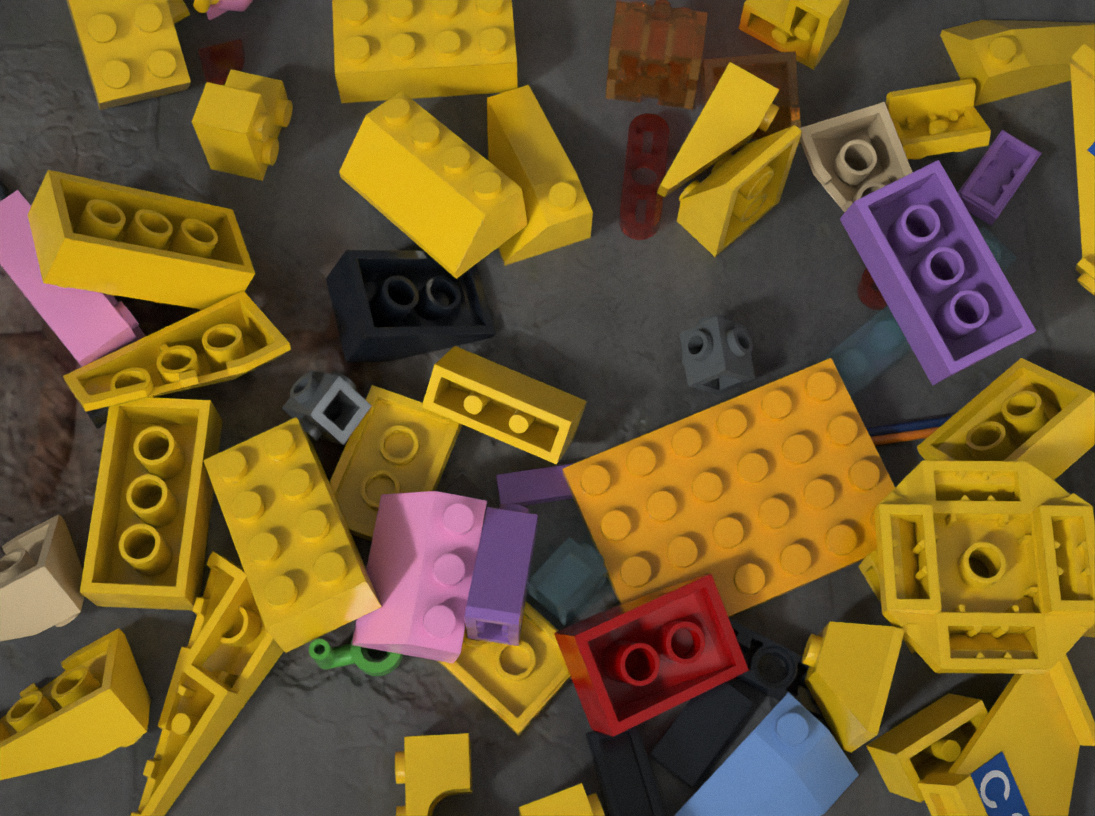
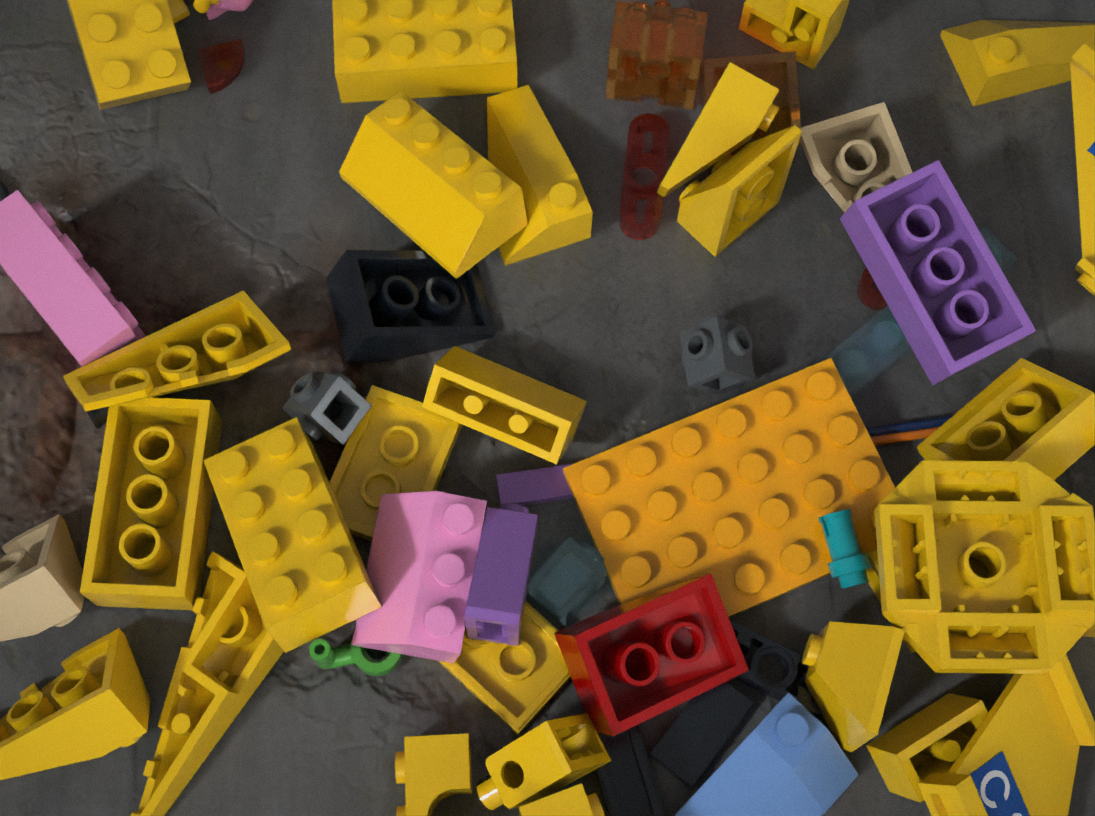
yellow brick [27,170,255,310] -> none
yellow brick [191,69,293,181] -> none
yellow bracket [886,79,991,160] -> none
medium lavender plate [958,130,1042,226] -> none
none -> yellow torso [476,713,611,810]
none -> teal animal [818,509,872,589]

